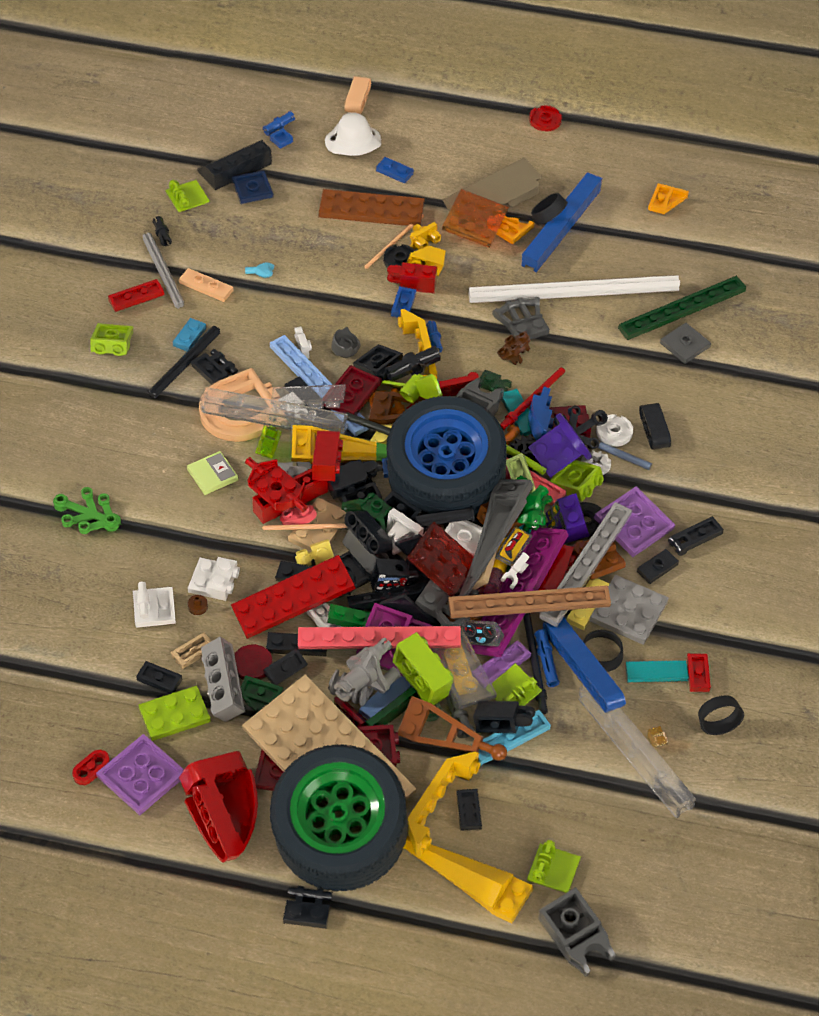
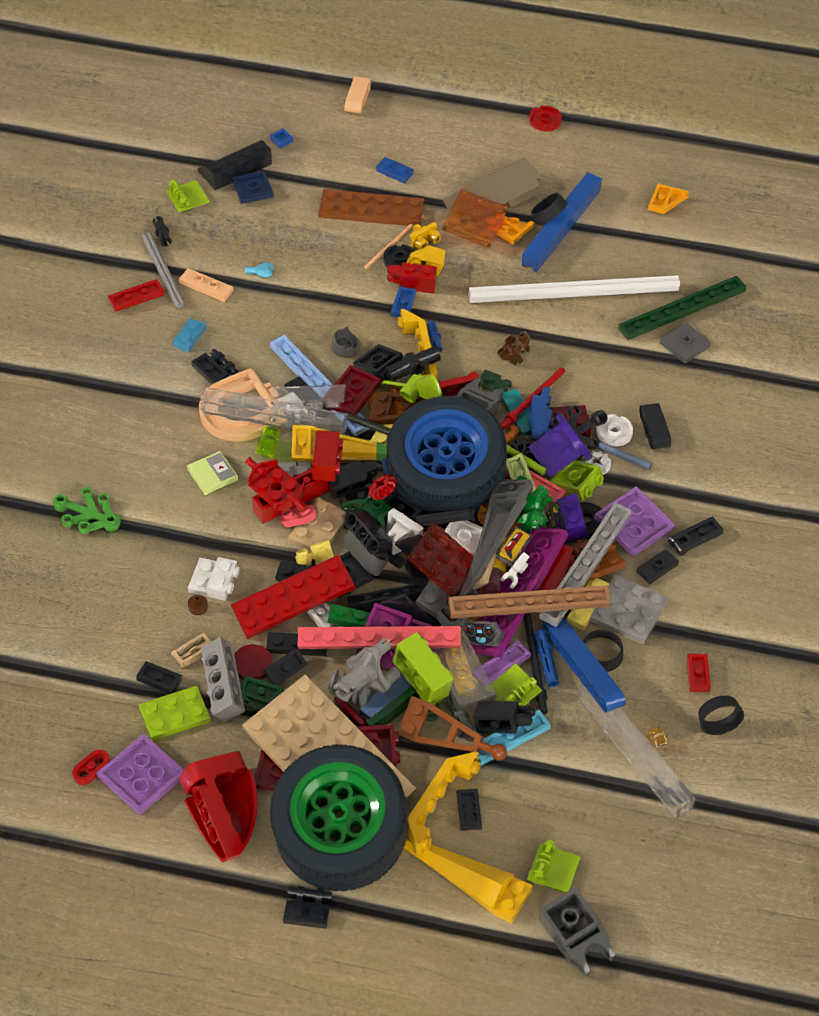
lime plate [90,323,133,356] -> none
white plate [133,582,176,628] -> none
black axle [148,326,220,399] -> none
light nougat axle [262,523,348,530] -> none
blue pin [263,111,295,136] -> none
white plate [294,327,312,359] -> none
white piece [325,113,381,155] -> none
black torso [370,558,418,592] -> none
dark grey plate [492,297,550,339] -> none
teal tile [625,660,688,682] -> none
none -> red gear [368,474,397,500]

